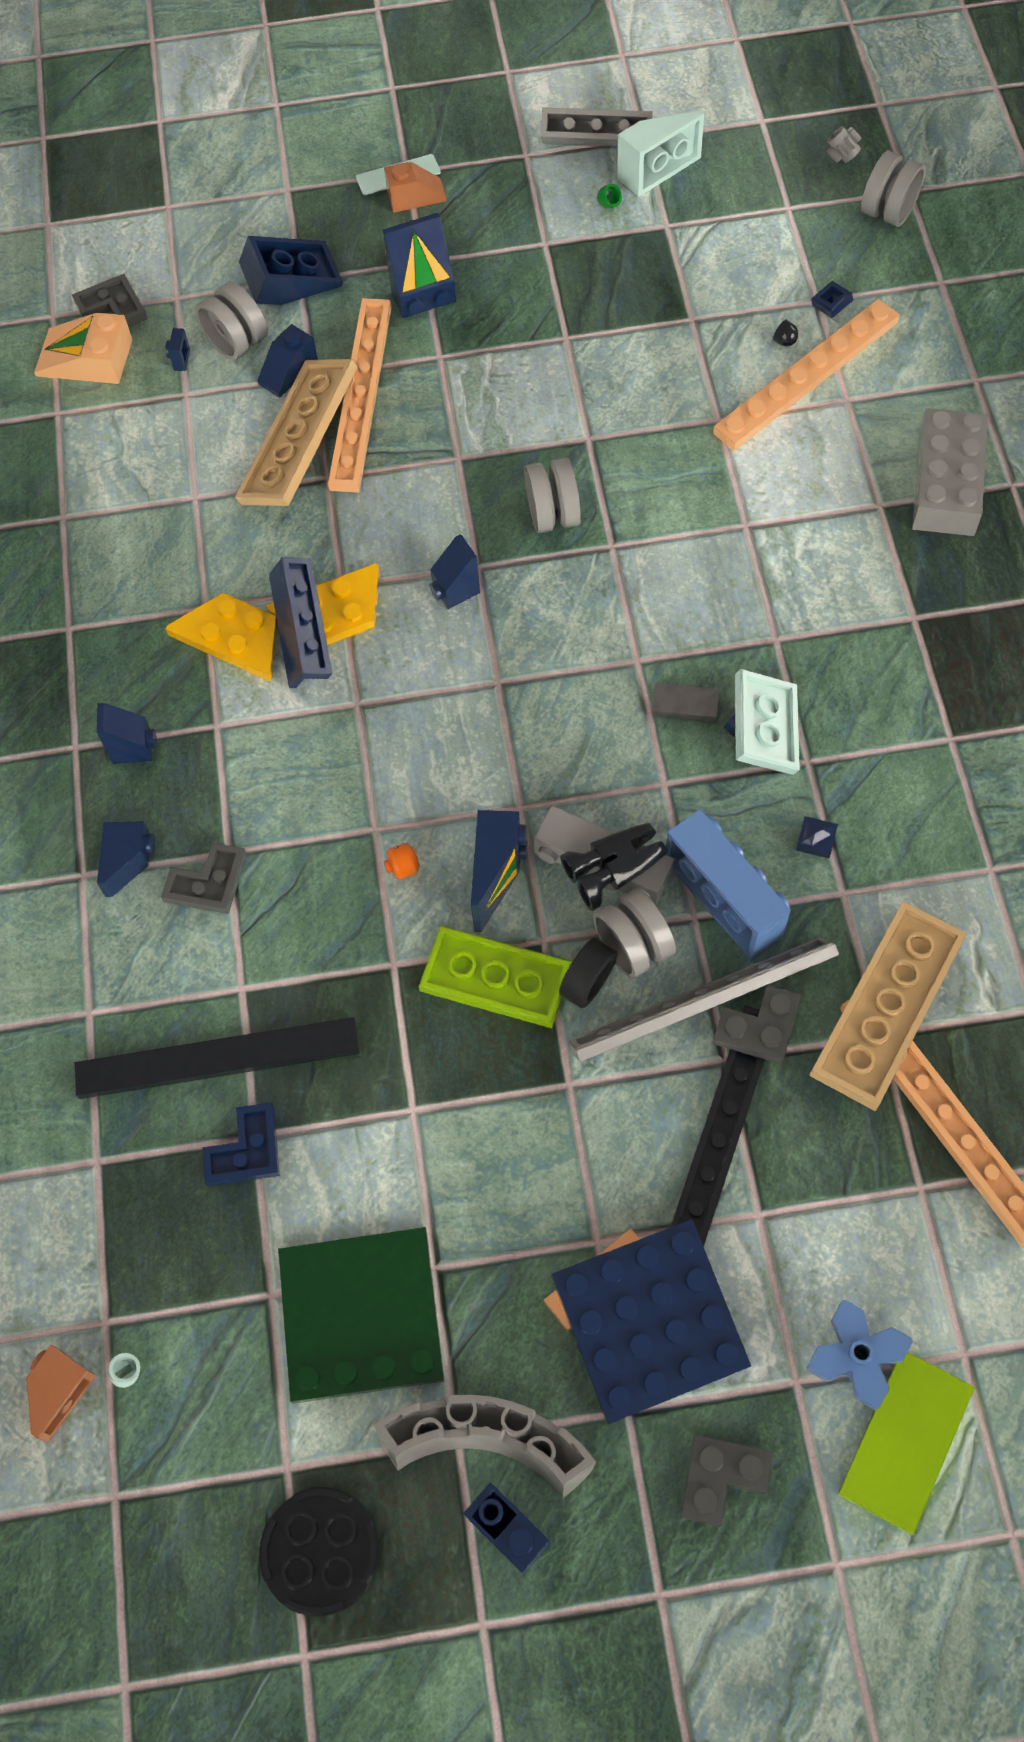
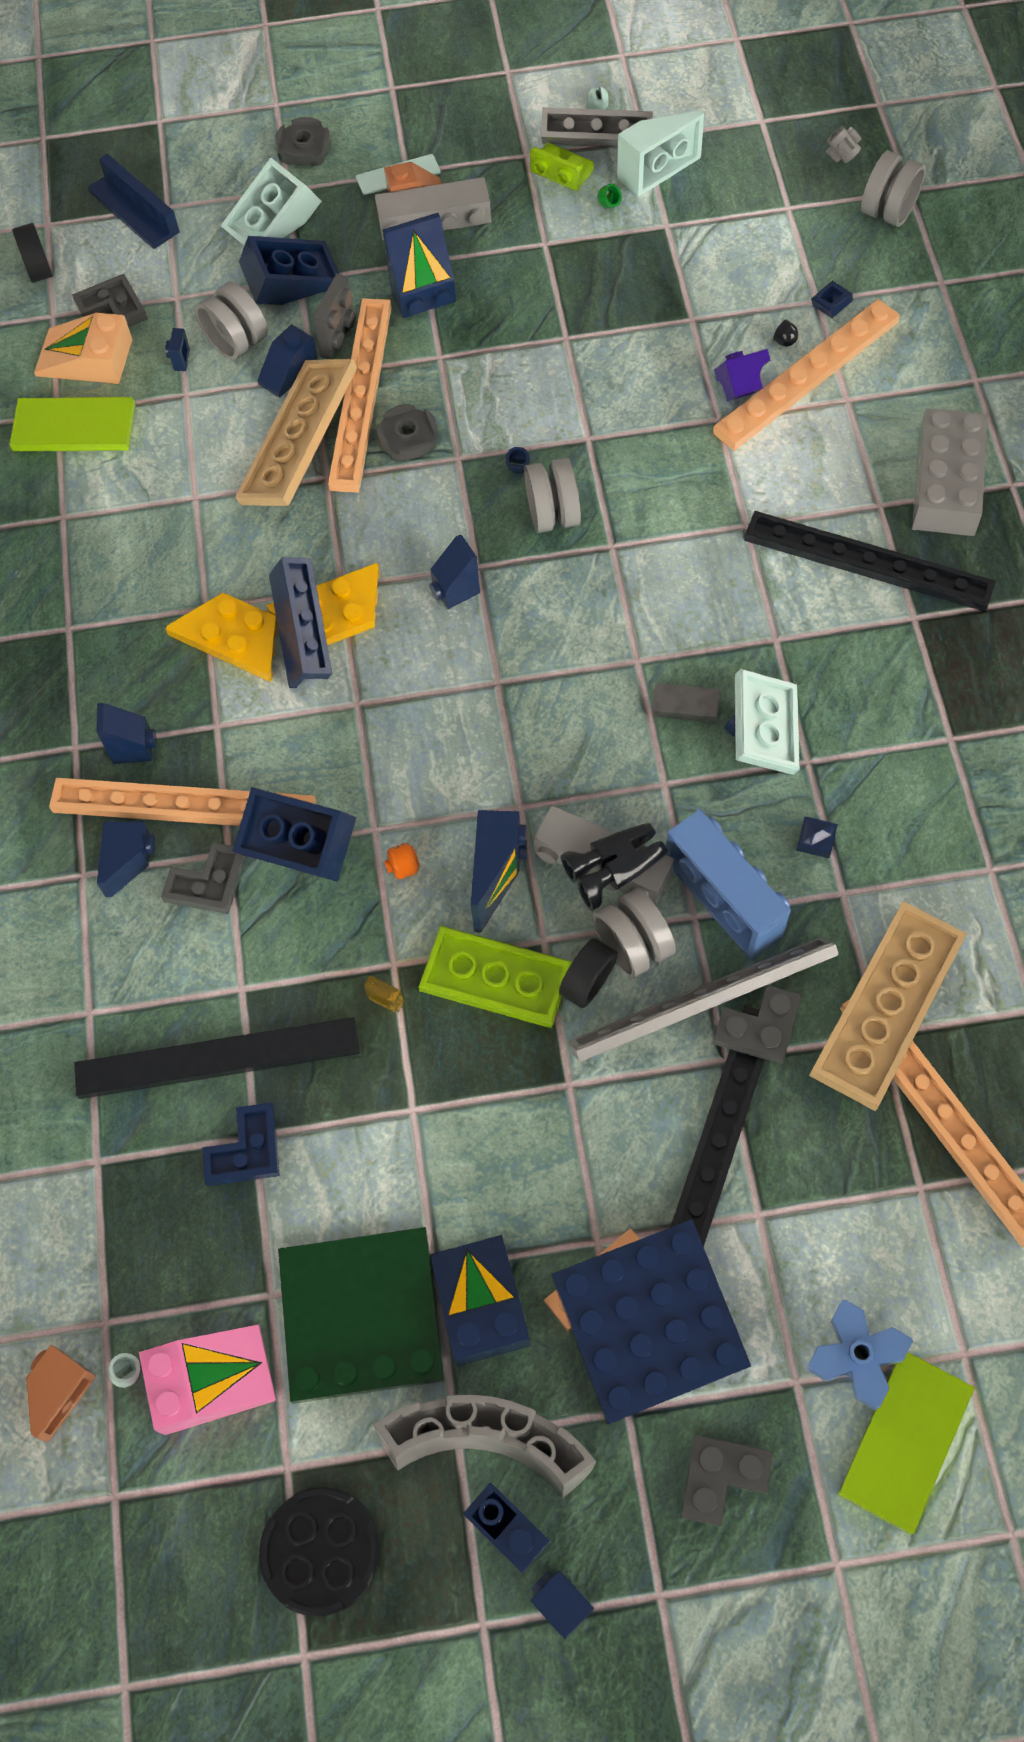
none -> lime tile [9,397,135,451]
none -> black tyre [12,223,53,283]
none -> light nougat plate [49,778,317,826]
none -> dark blue panel [88,154,180,249]
none -> bright pink slope [139,1325,277,1435]
none -> light aqua slope [221,158,322,246]
none -> dark blue slope [232,787,357,882]
none -> dark grey plate [276,117,331,166]
none -> dark grey plate [313,274,356,359]
none -> clear yellow tile [364,975,404,1013]
none -> light grey brick [375,177,491,240]
none -> dark grey plate [377,404,437,462]
none -> dark blue slope [430,1235,531,1367]
none -> dark blue hinge [505,447,530,474]
none -> lime bracket [530,142,594,191]
none -> dark blue brick [530,1570,594,1640]
none -> light aqua hinge [587,86,609,110]
none -> dark purple brick [714,349,771,402]
none -> black tile [744,511,996,612]

